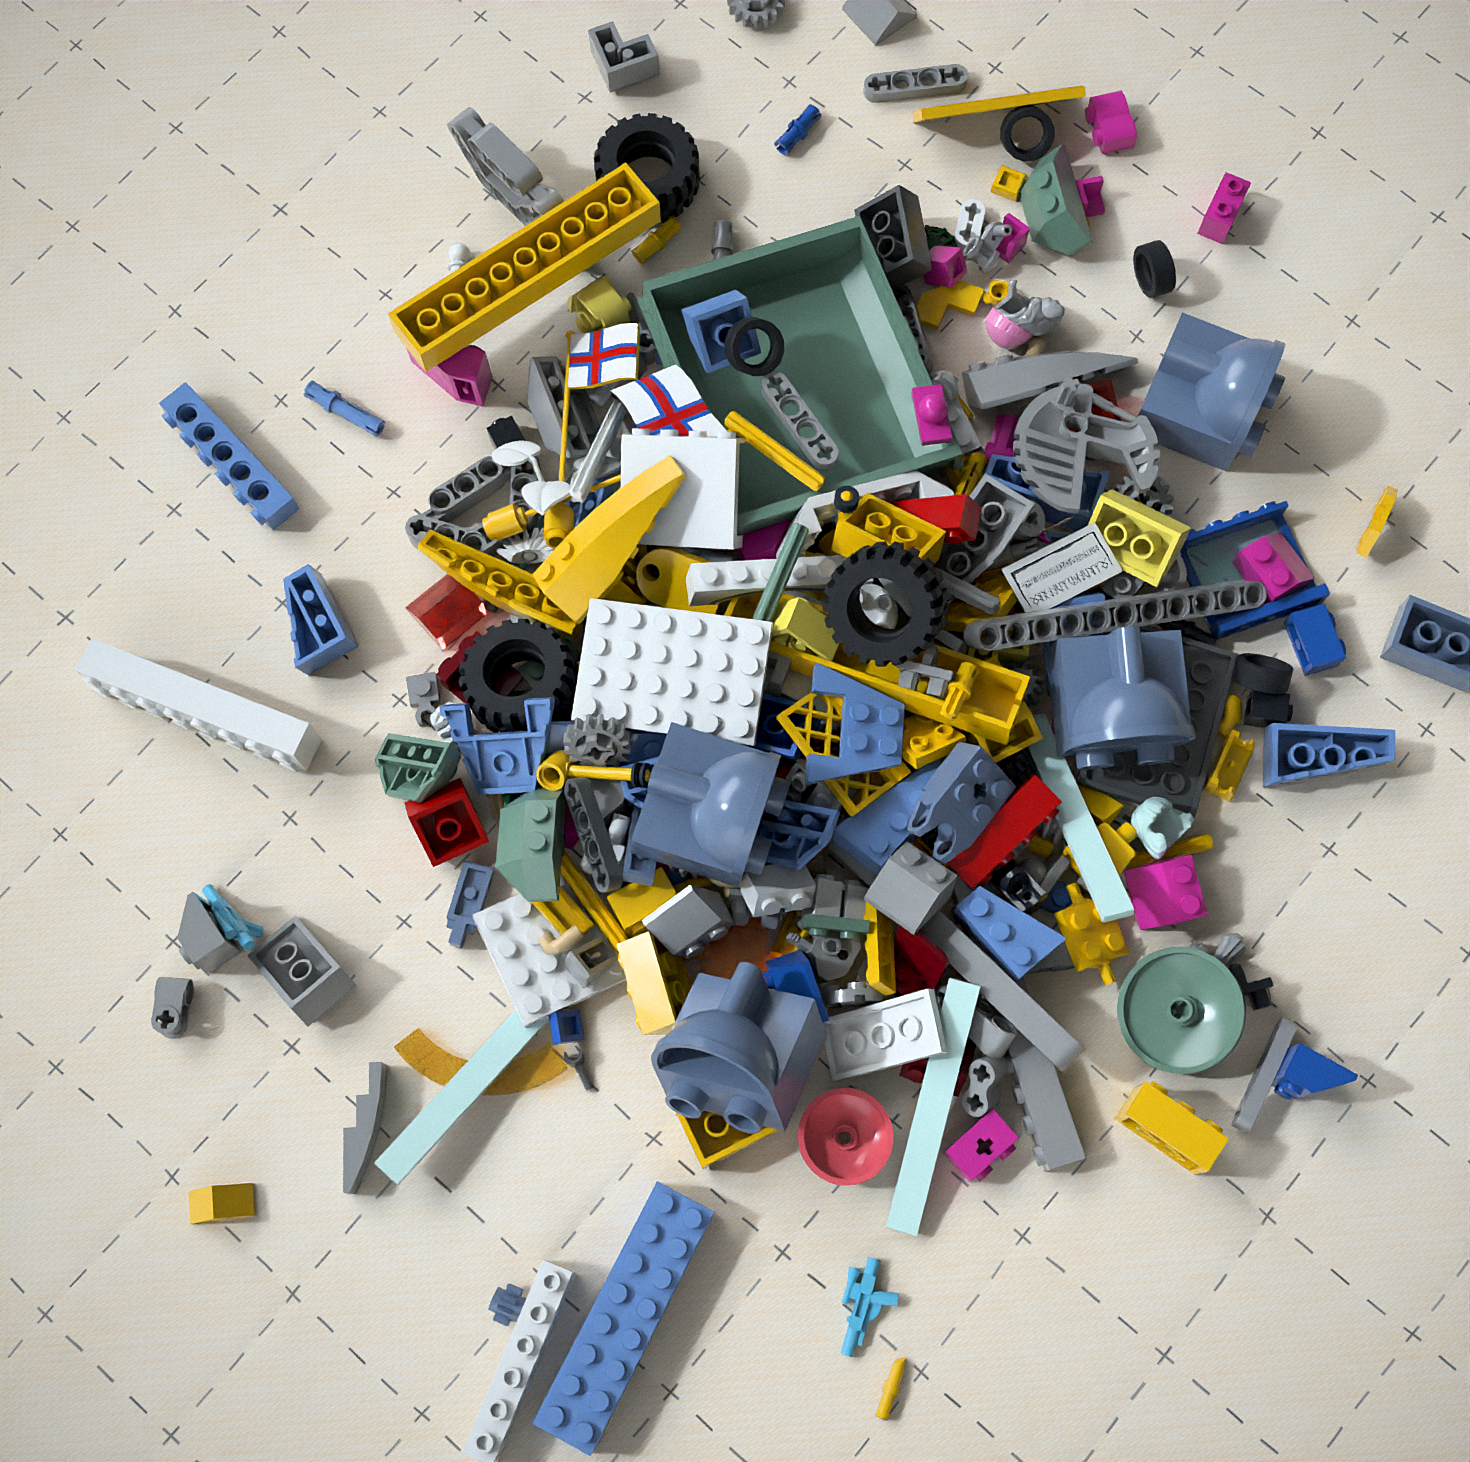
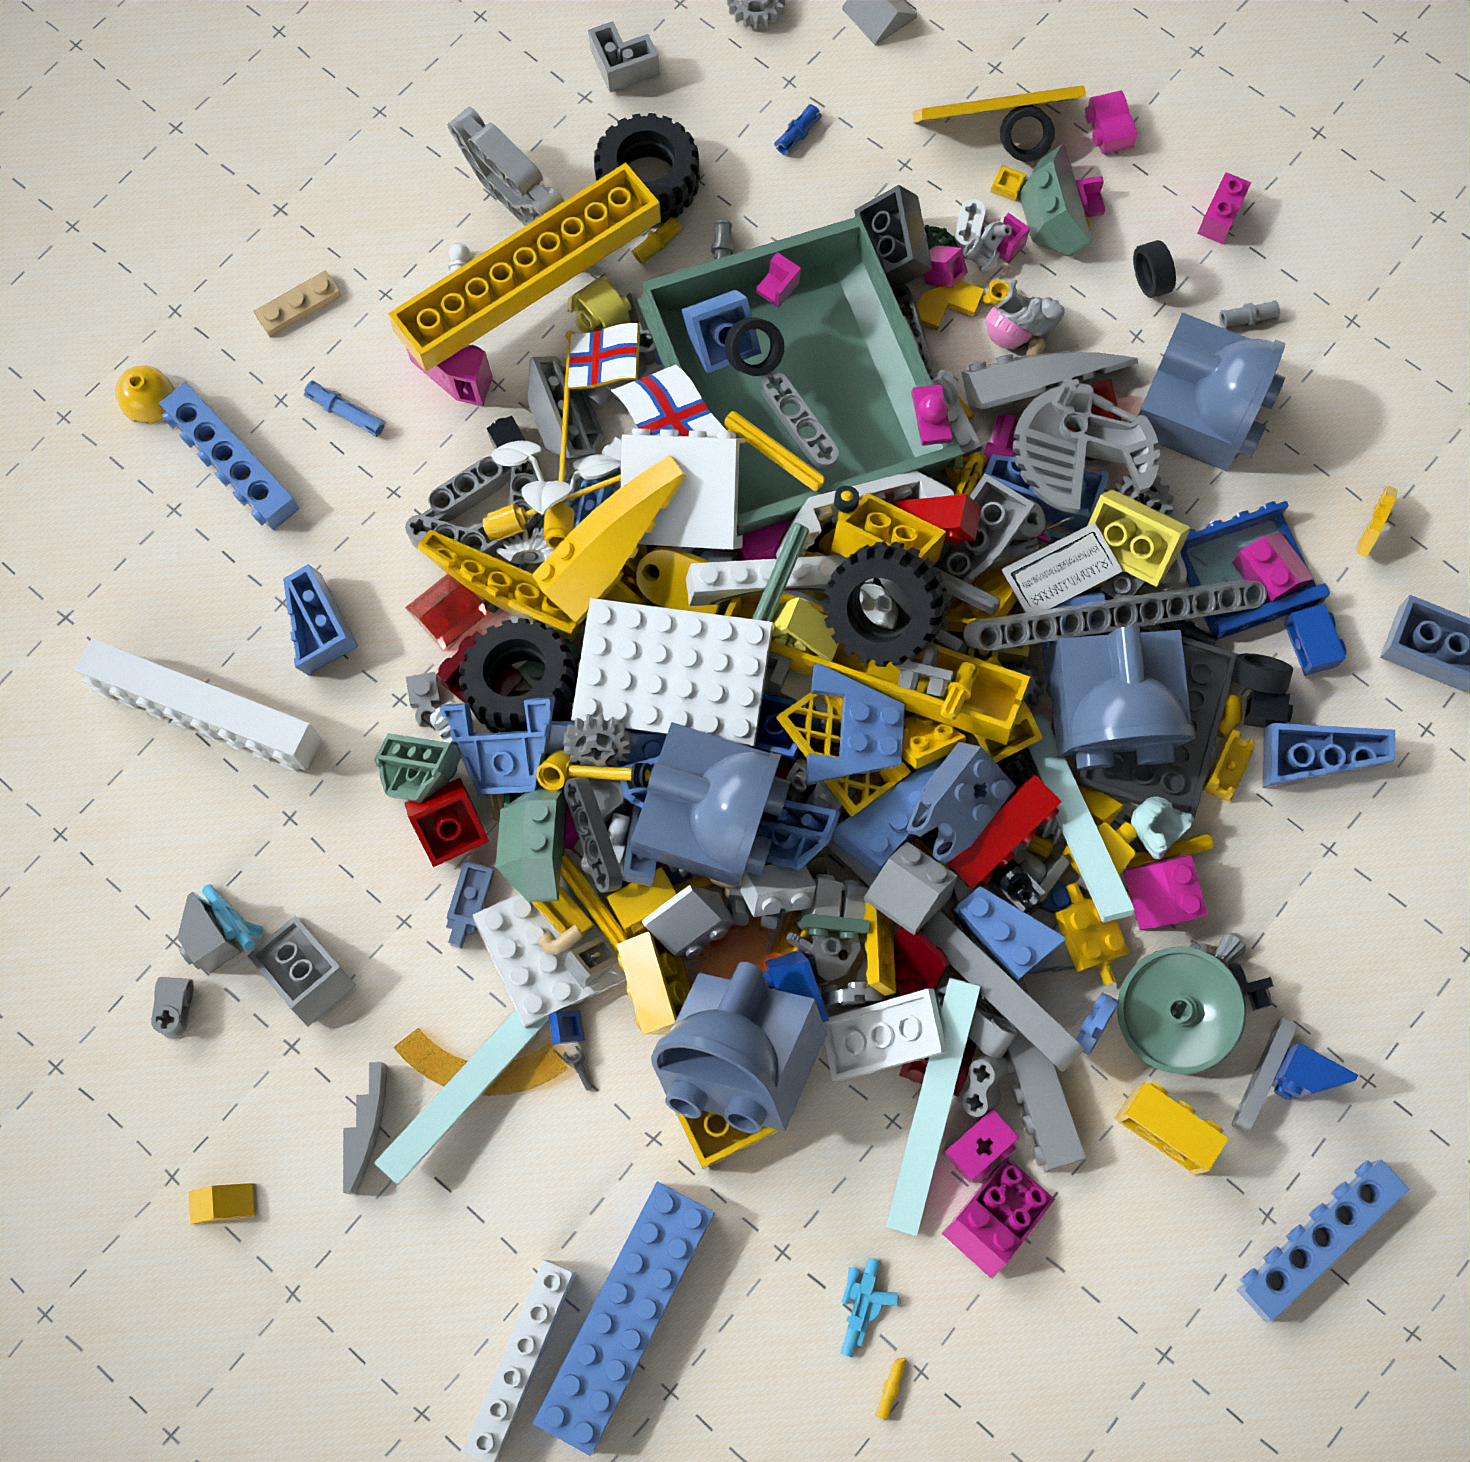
sand blue gear [488,1284,526,1326] -> none
white axle [570,399,628,503] -> none
coral dish [798,1088,894,1186] -> none
light grey beam [863,64,968,102] -> none
none -> yellow cylinder [115,365,175,424]
none -> tan plate [253,270,342,337]
none -> dark pink panel [756,252,801,308]
none -> dark pink slope [941,1157,1055,1278]
none -> medium blue plate [1075,992,1120,1055]
none -> light grey pin [1219,300,1280,328]
none -> medium blue brick [1237,1159,1410,1321]

